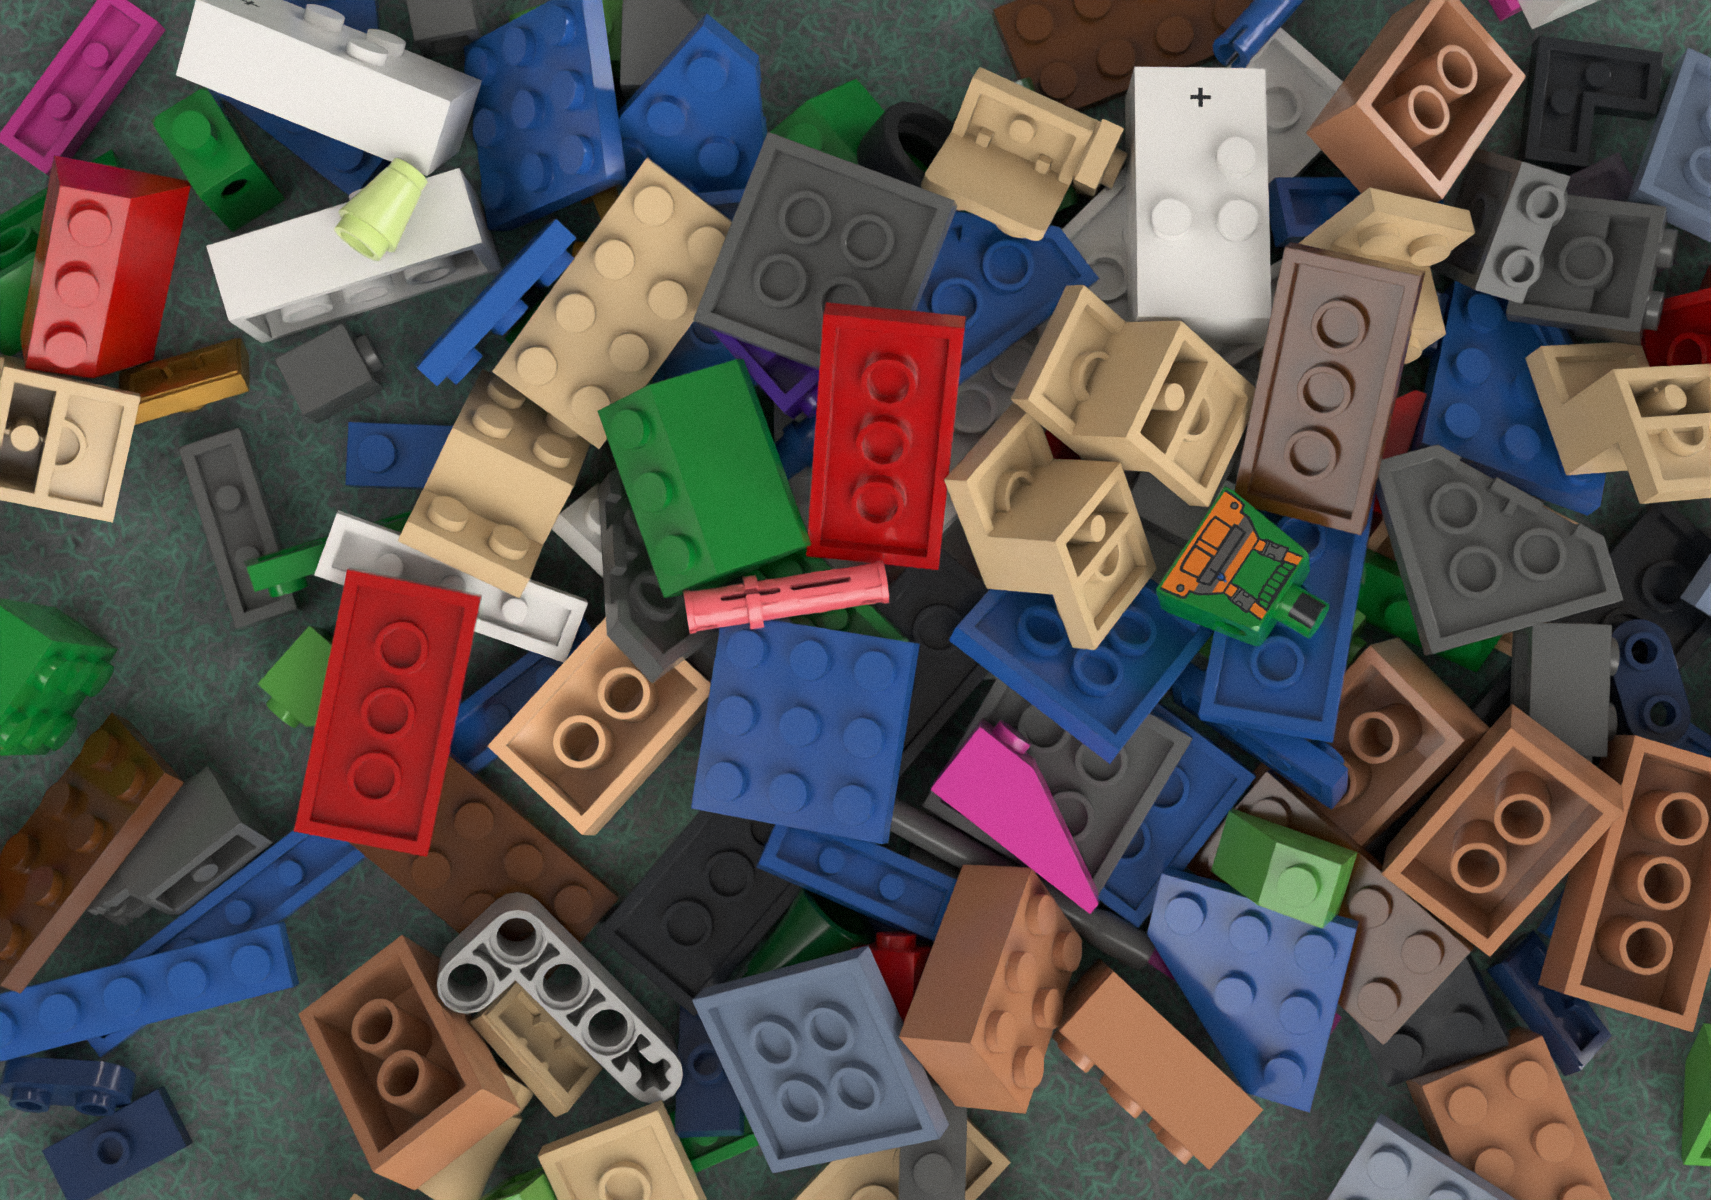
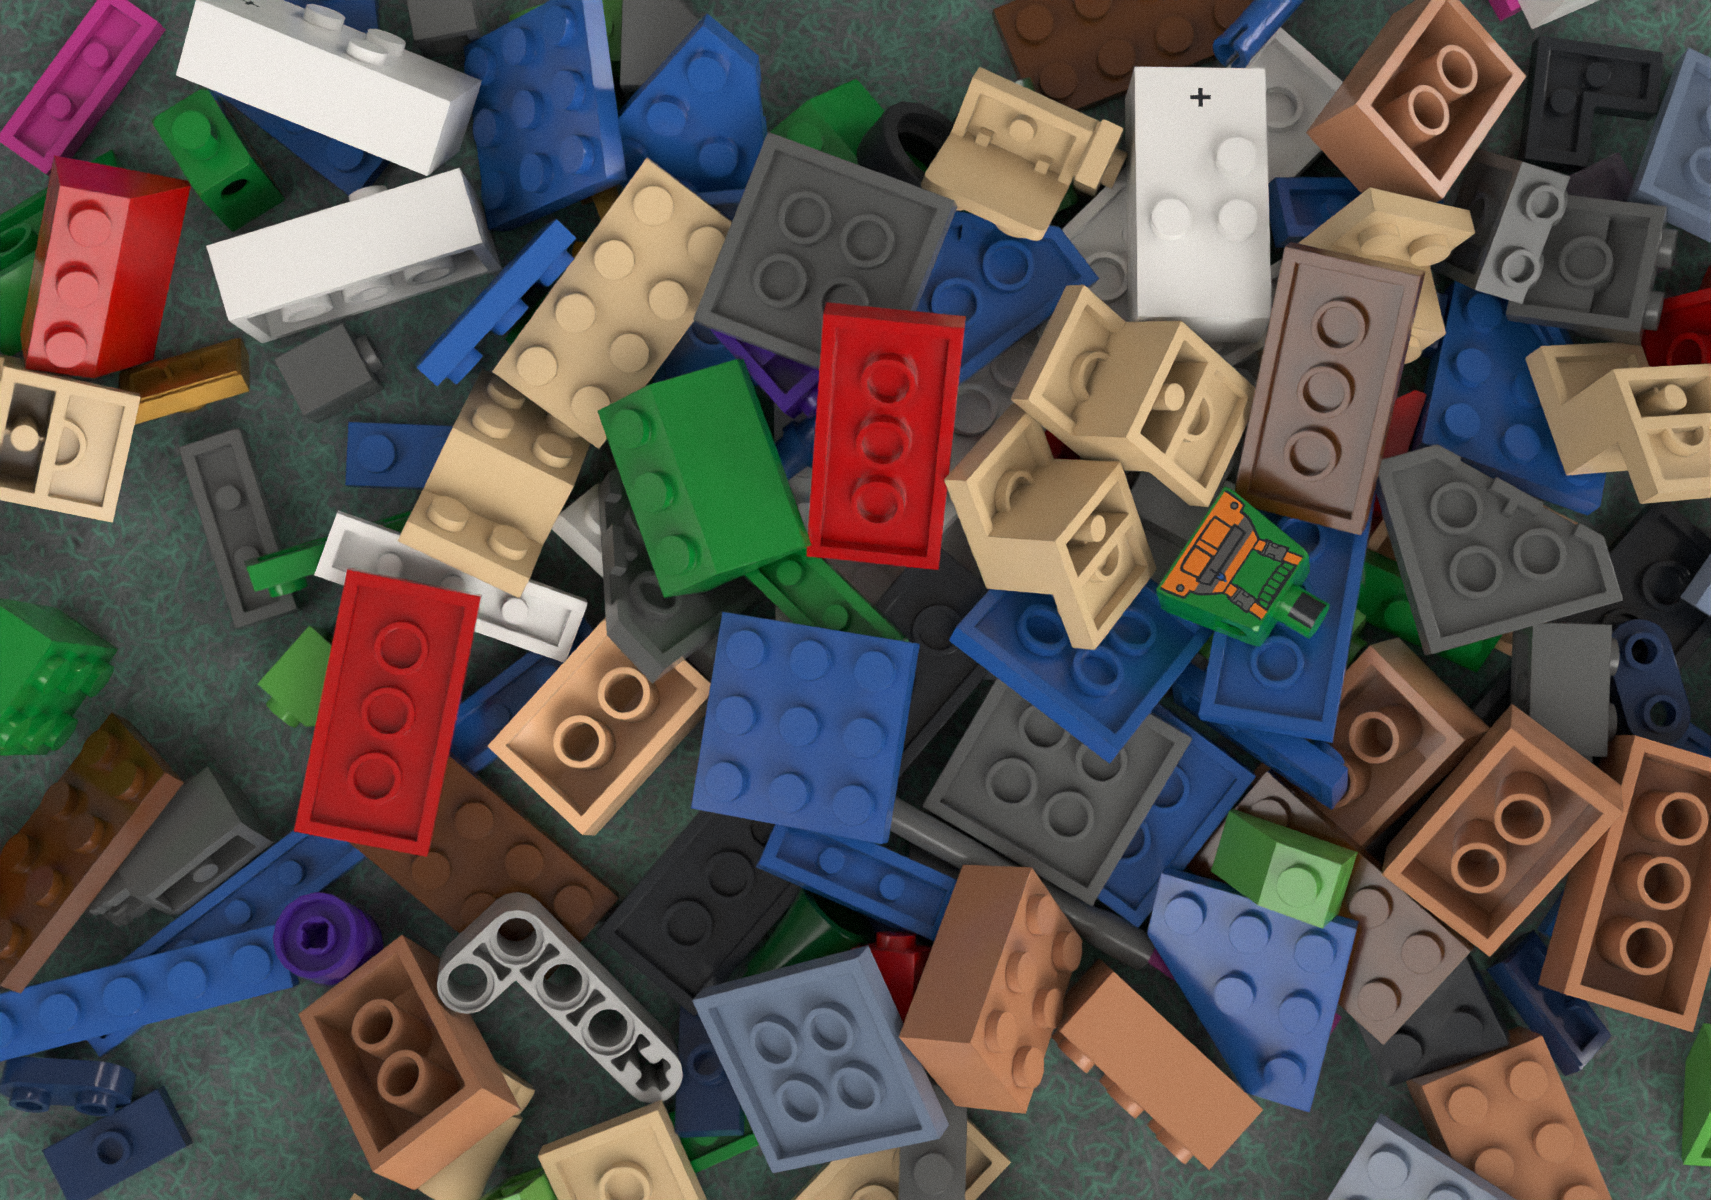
yellowish green cone [334,158,428,261] -> none
tan plate [469,980,603,1117] -> none
coral pin [683,560,889,634] -> none
dark pink slope [930,718,1099,914] -> none
none -> dark purple wheel [273,892,384,988]

